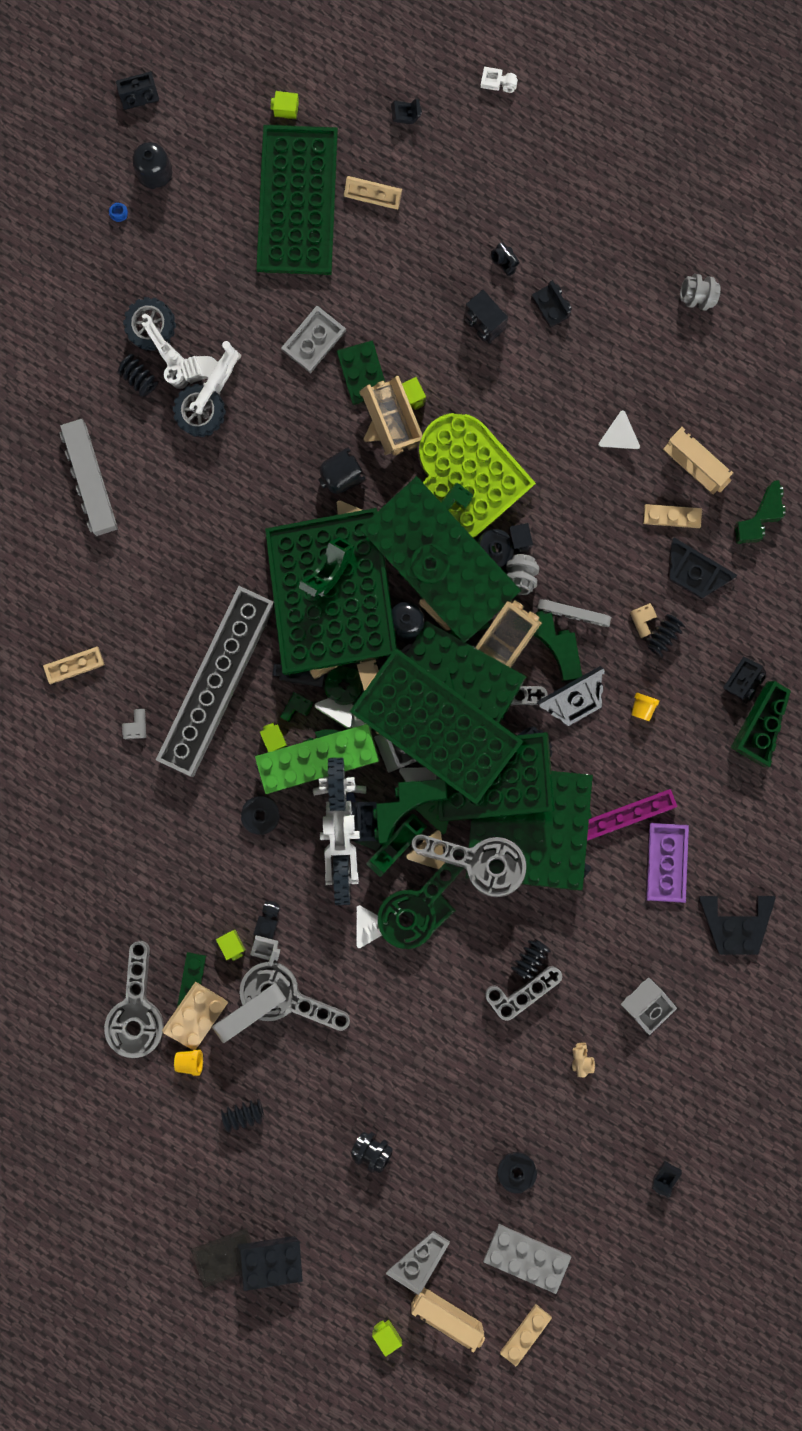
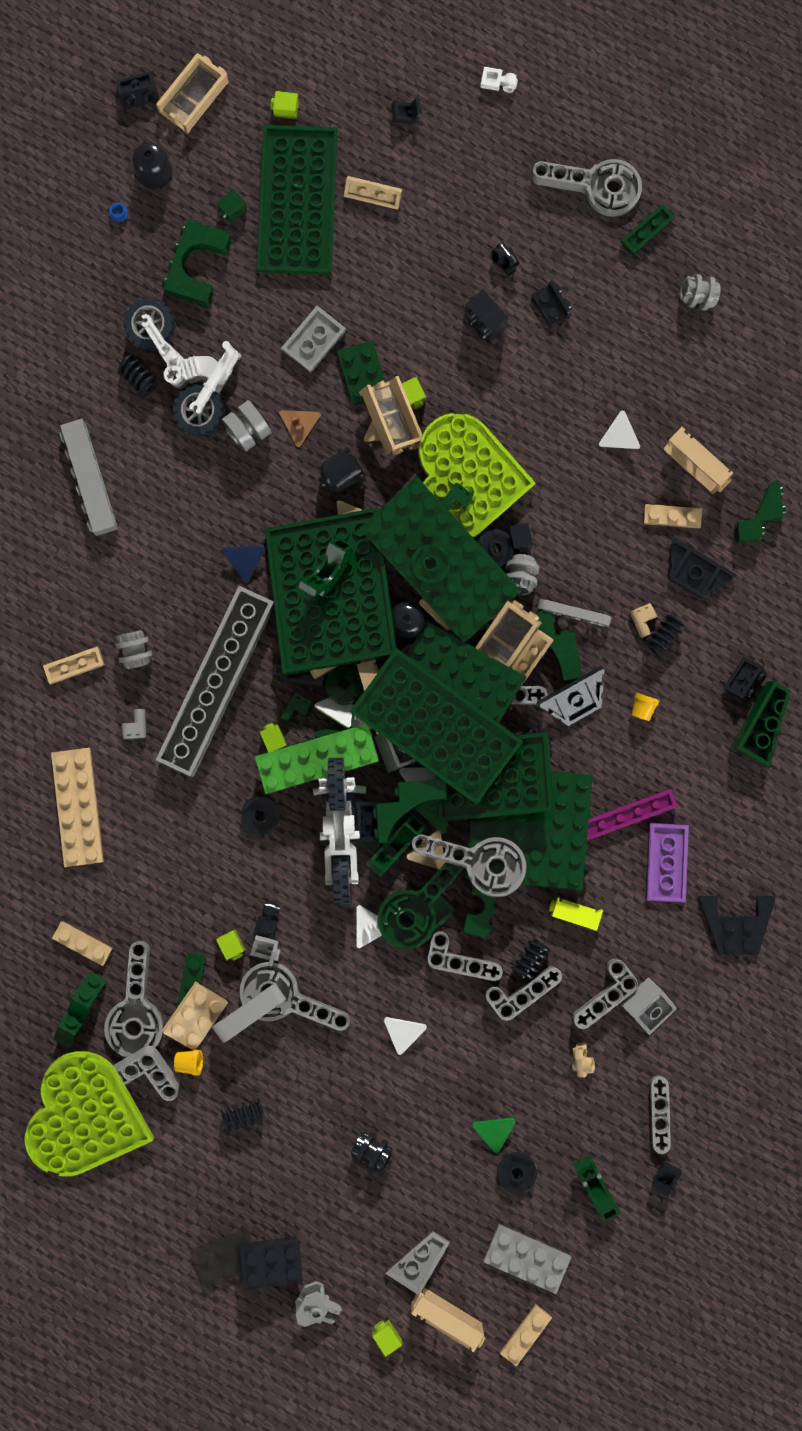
none -> lime plate [25,1051,154,1176]
none -> tan plate [51,748,104,867]
none -> tan plate [52,921,113,966]
none -> dark green arch [54,972,107,1048]
none -> light grey beam [113,1046,180,1101]
none -> light grey piece [115,630,152,669]
none -> door [156,53,229,134]
none -> dark green arch [162,219,232,308]
none -> dark green brick [216,189,247,223]
none -> light grey wheel [222,400,272,452]
none -> dark blue piece [223,546,265,583]
none -> medium nougat piece [279,410,321,447]
none -> light grey hinge [295,1281,342,1327]
none -> white piece [384,1017,427,1055]
none -> light grey beam [428,931,503,981]
none -> dark green arch [463,879,500,938]
none -> green piece [472,1118,515,1154]
none -> tan plate [511,629,553,682]
none -> light grey beam [532,159,642,217]
none -> neon yellow window [549,897,603,931]
none -> light grey beam [572,959,638,1029]
none -> dark green arch [573,1155,621,1223]
none -> dark green plate [620,204,675,256]
none -> light grey beam [650,1075,671,1154]

